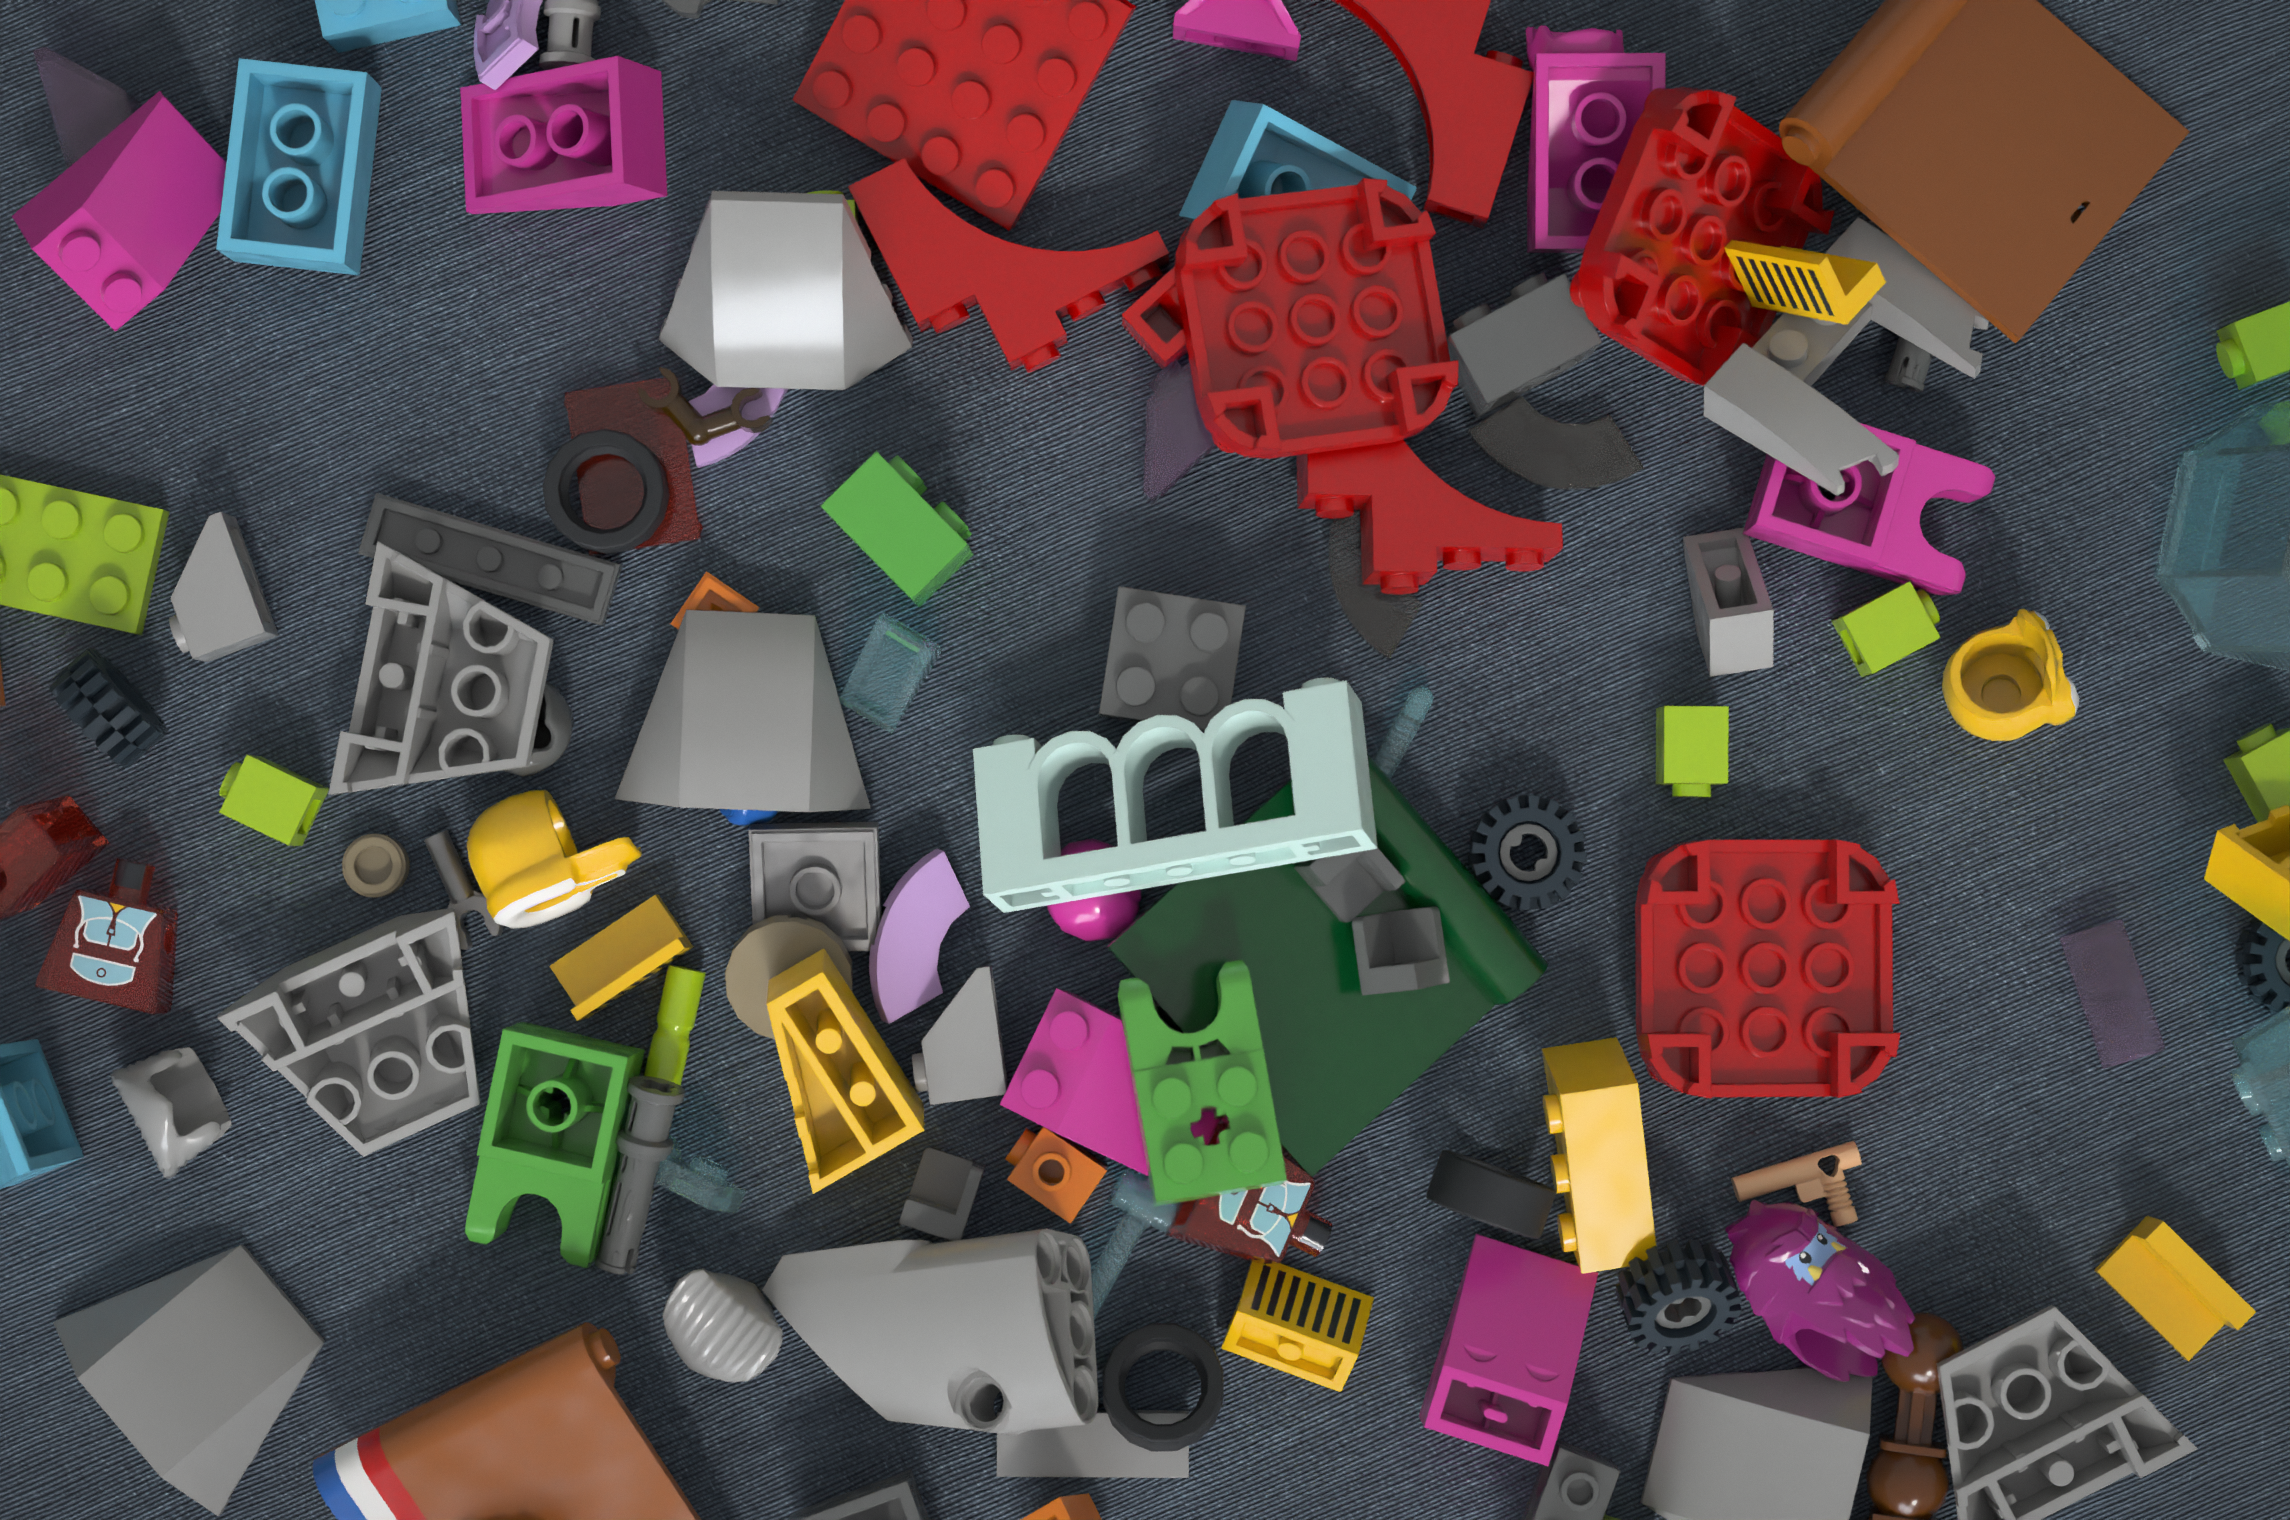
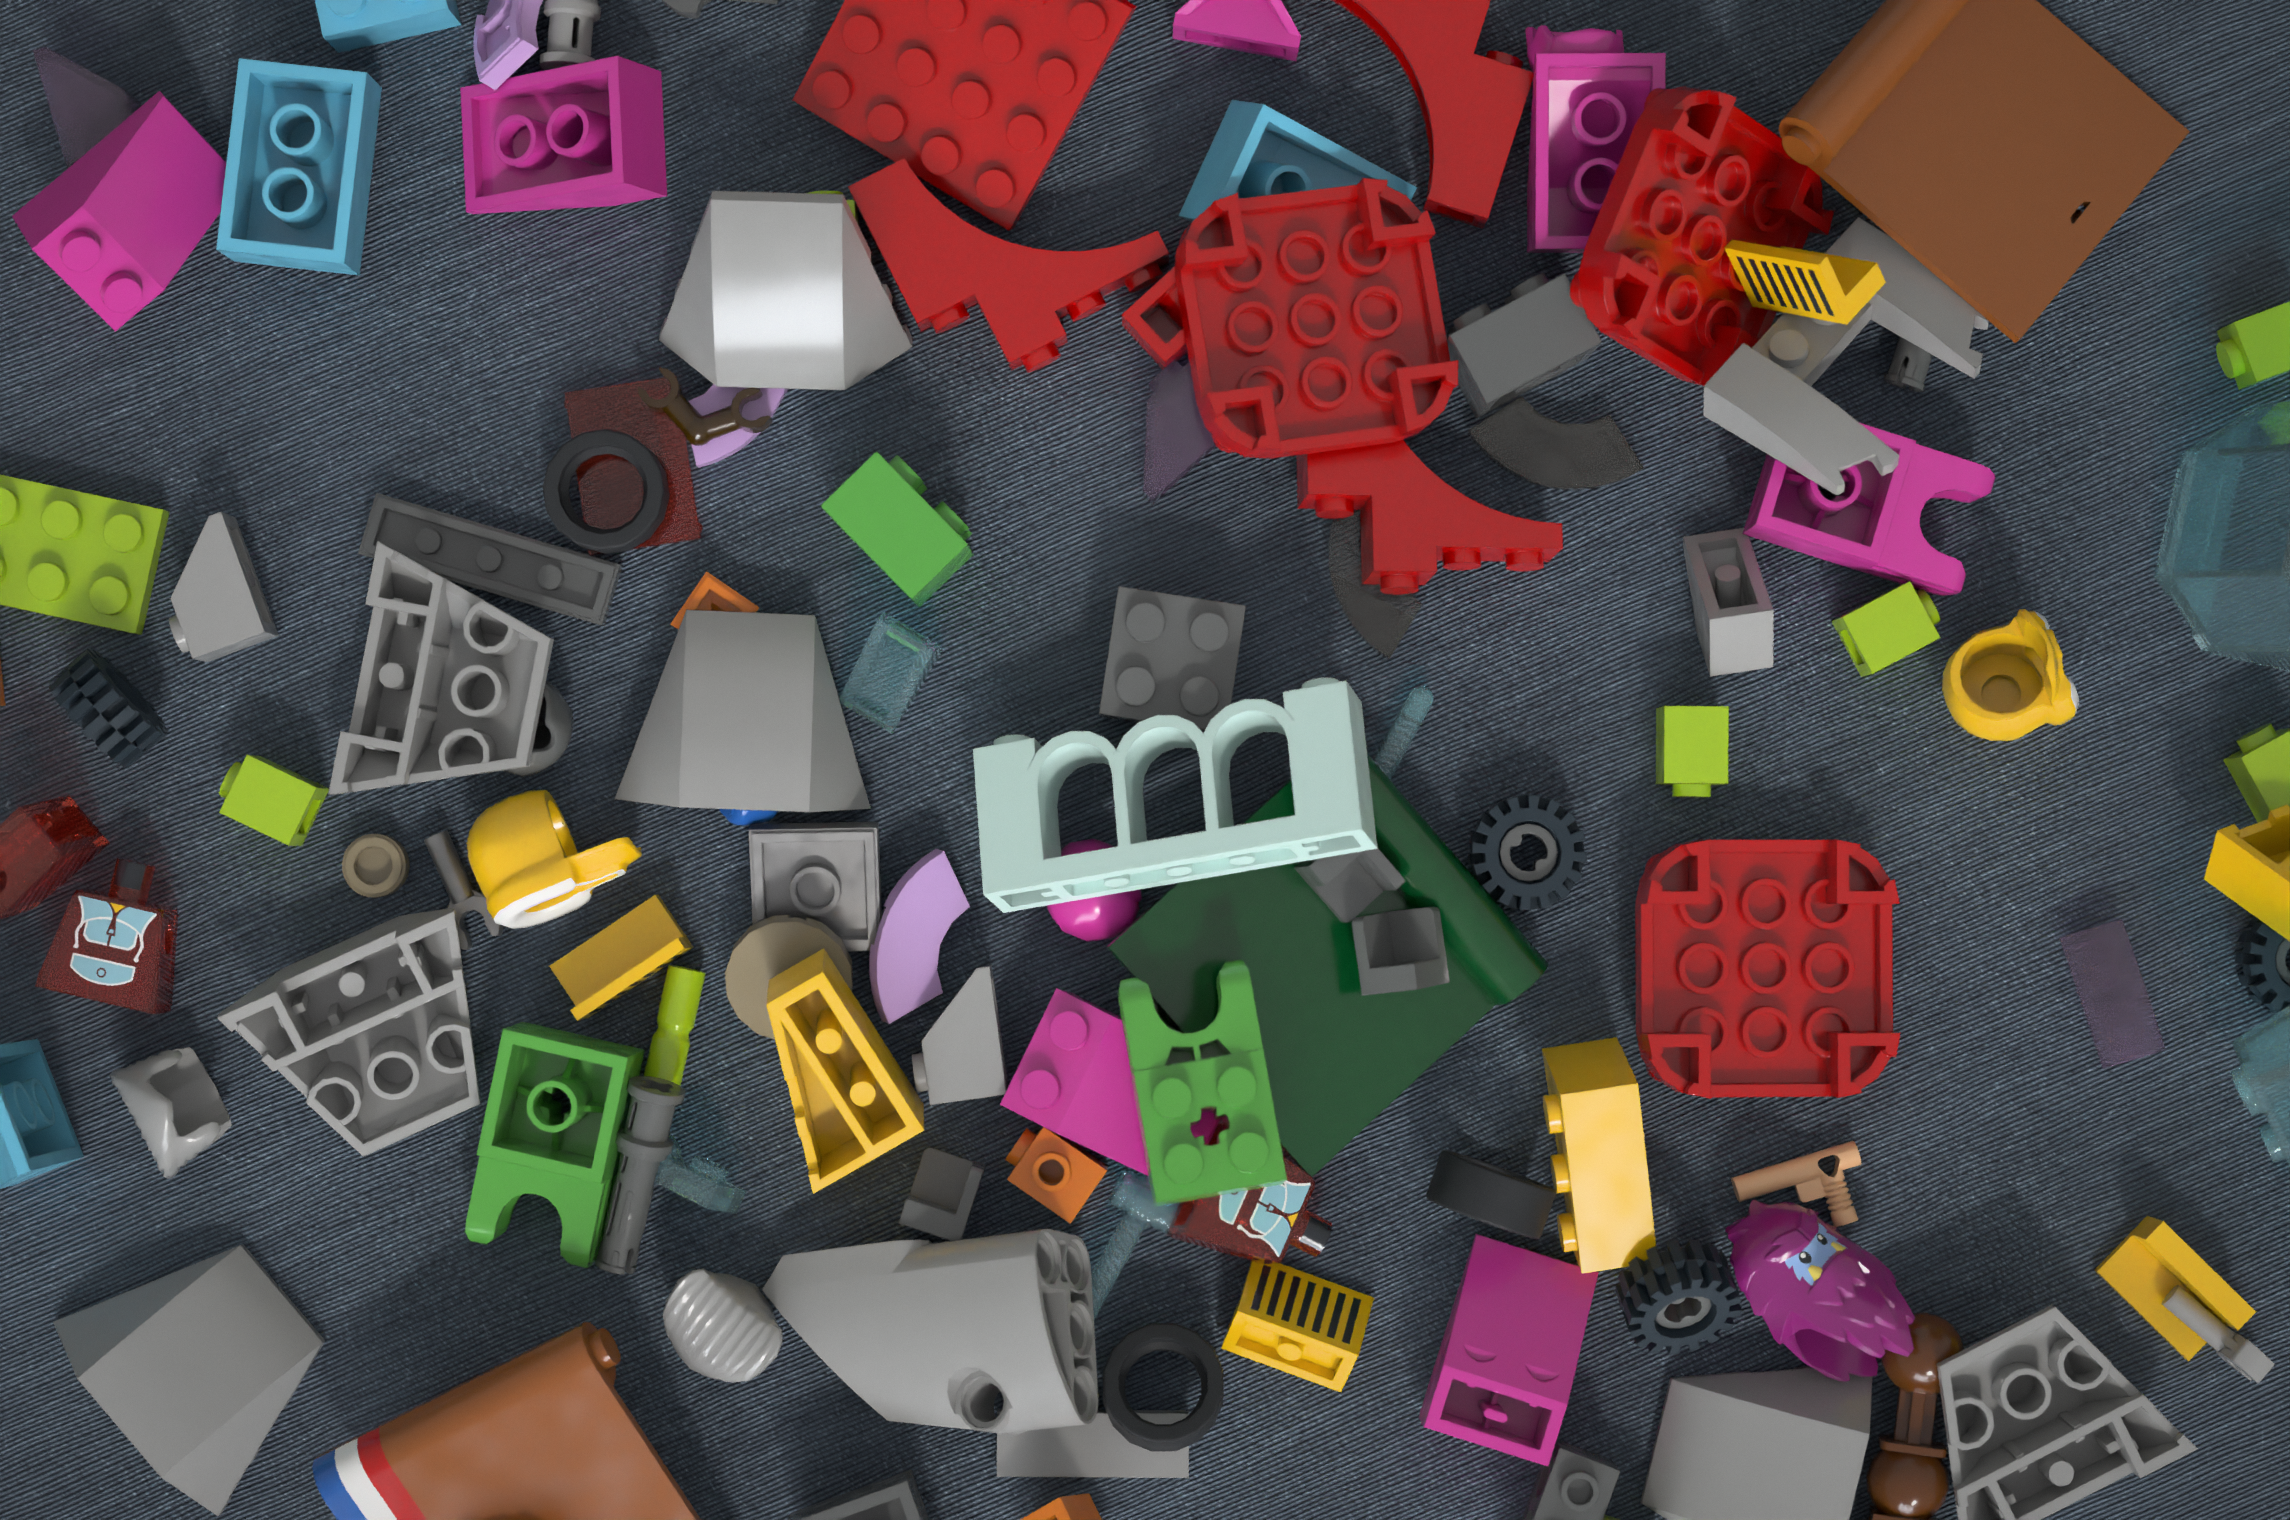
none -> light grey bar [2162,1285,2275,1384]

